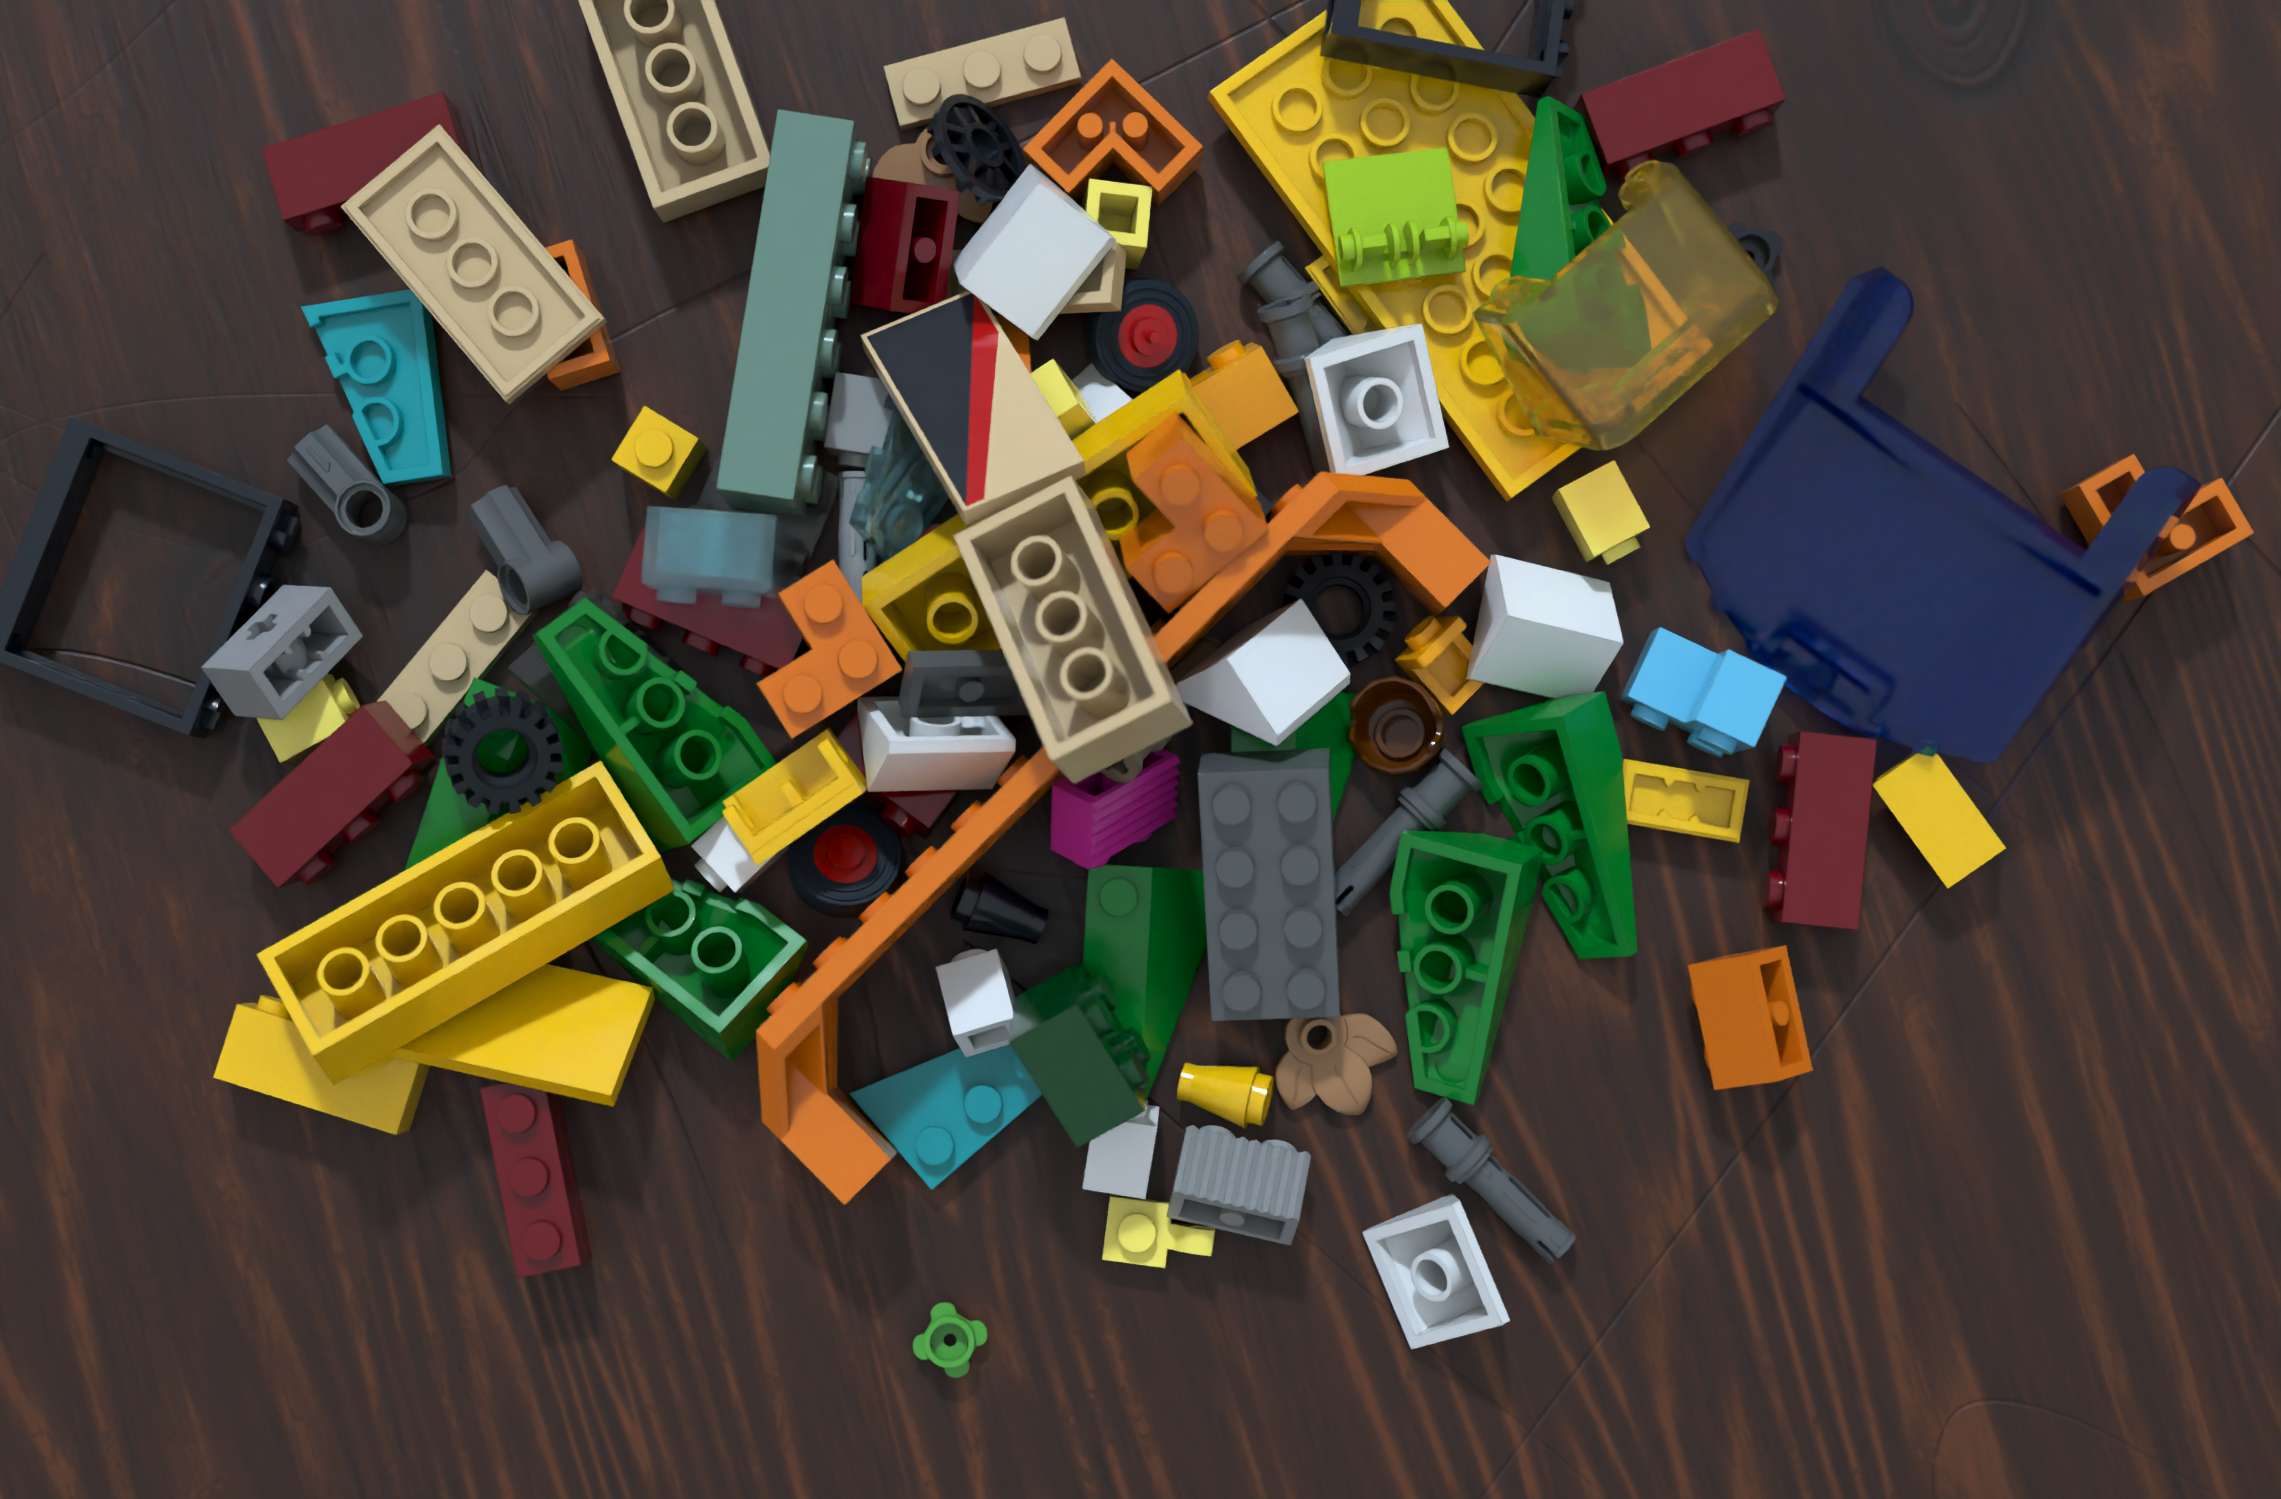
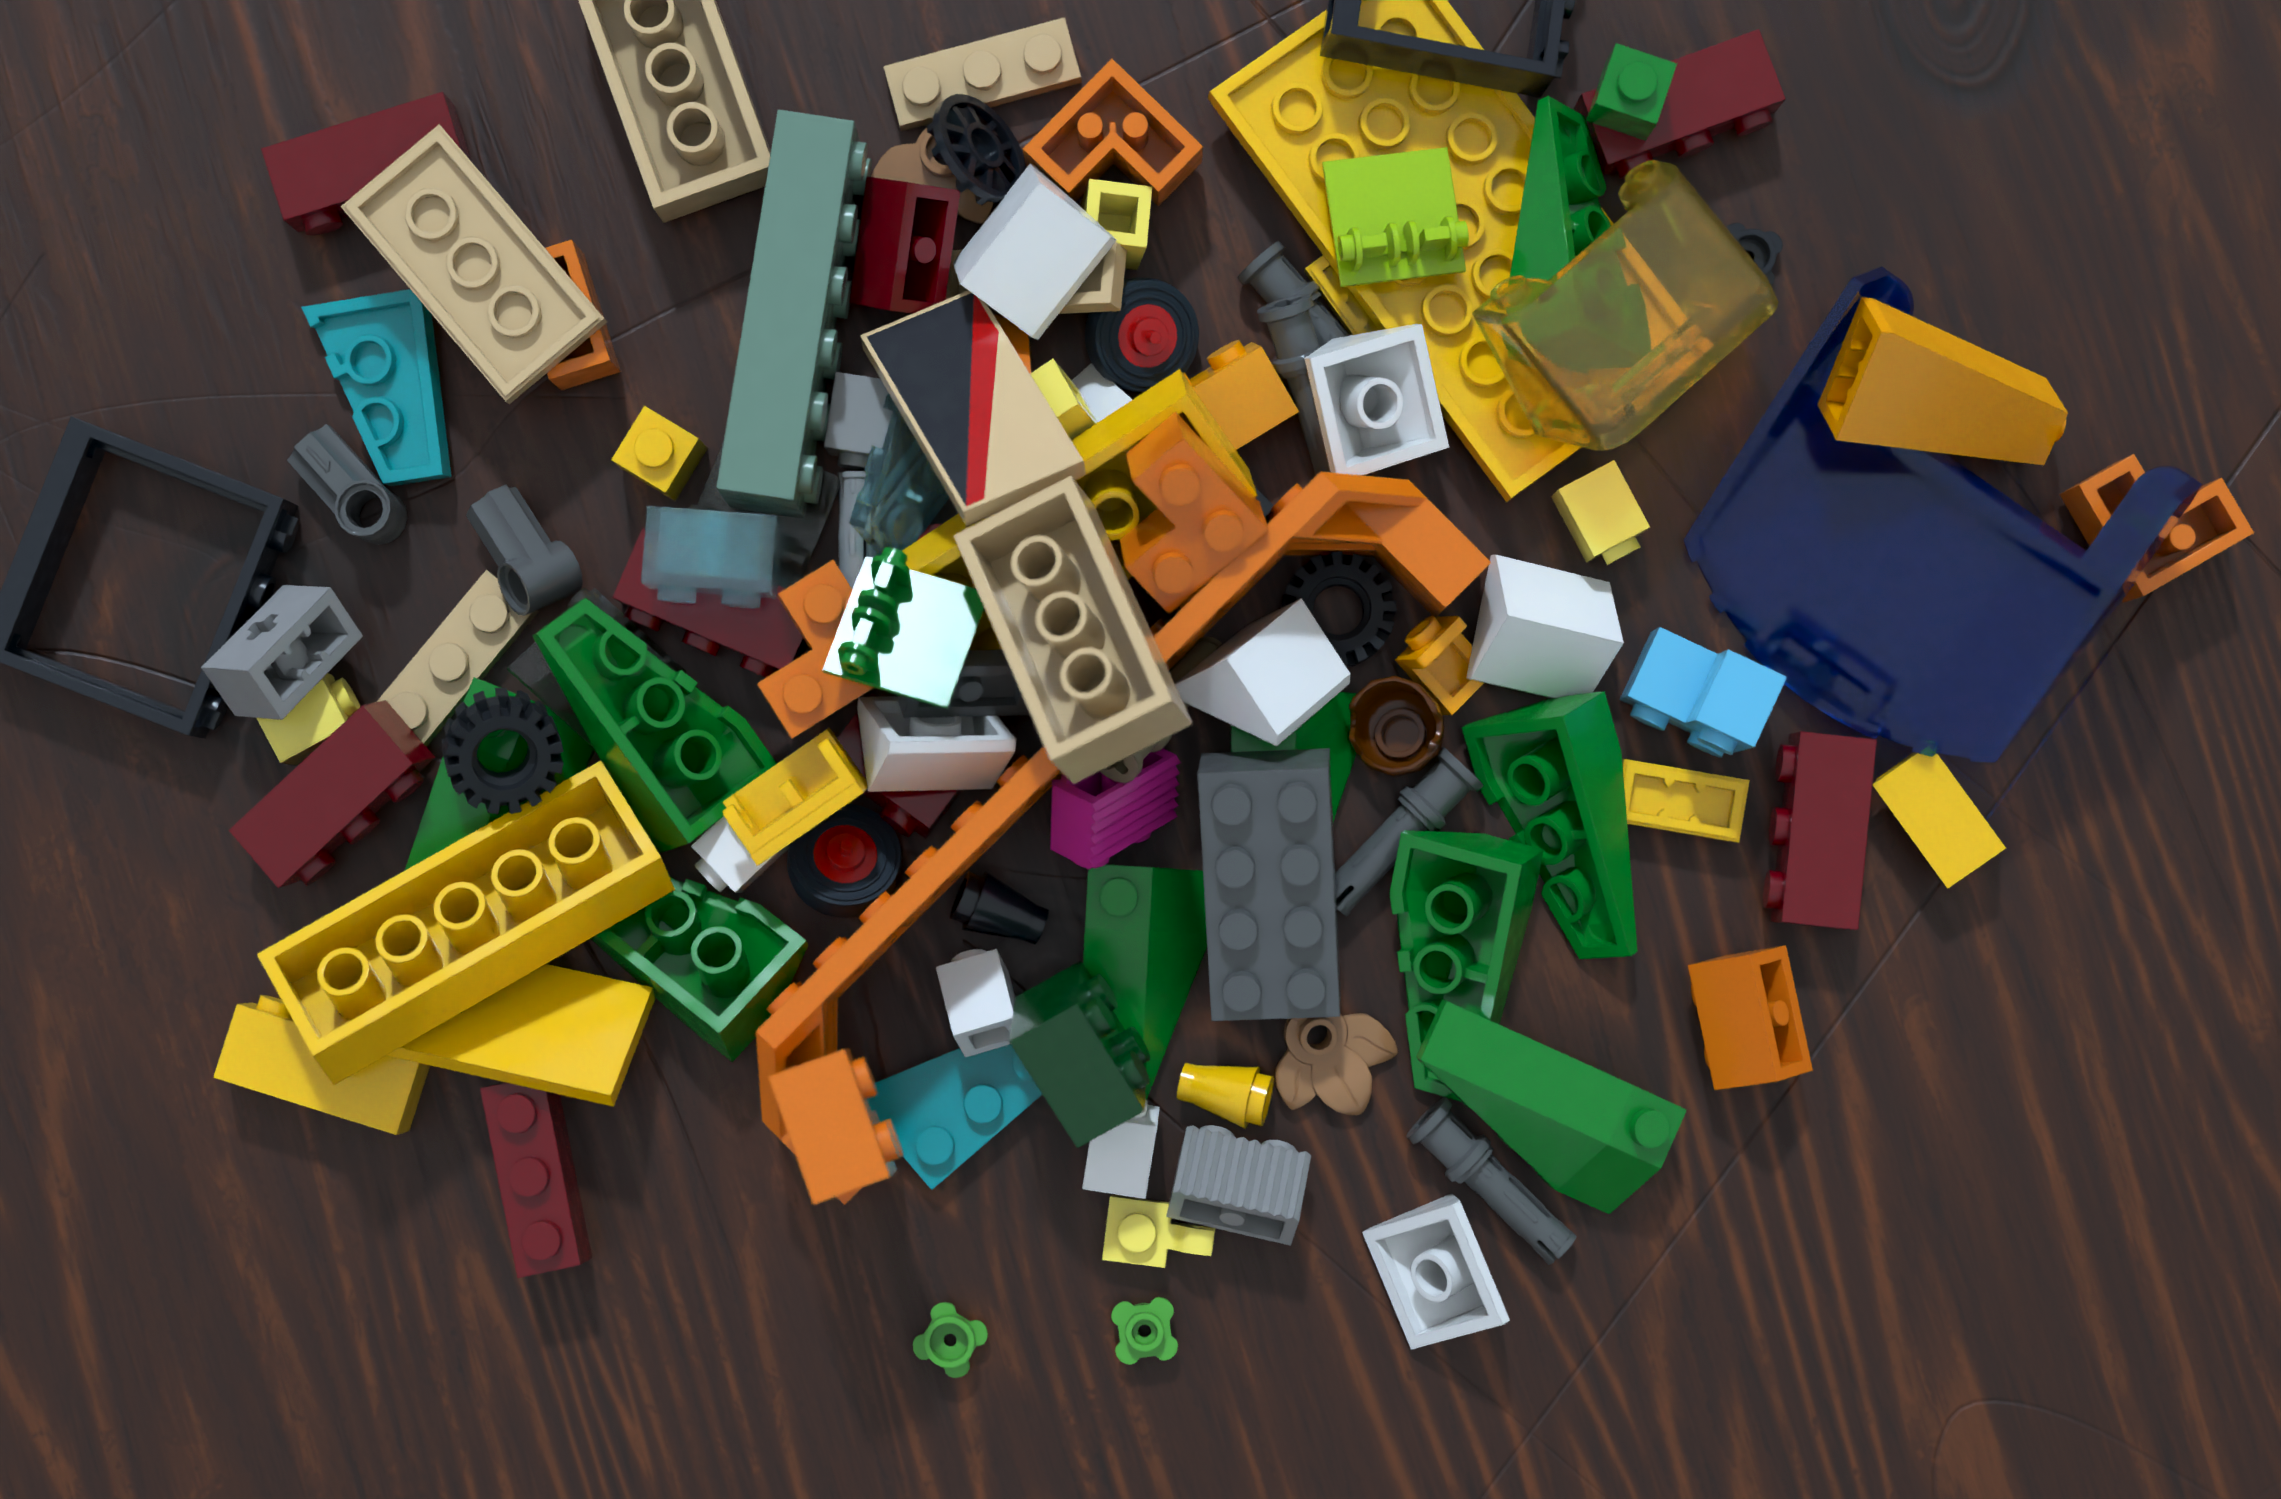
none -> orange brick [768,1049,904,1205]
none -> hinge [823,547,985,710]
none -> bright green plate [1111,1297,1178,1365]
none -> green wedge [1416,999,1687,1214]
none -> green brick [1586,43,1677,141]
none -> light orange slope [1817,297,2068,465]

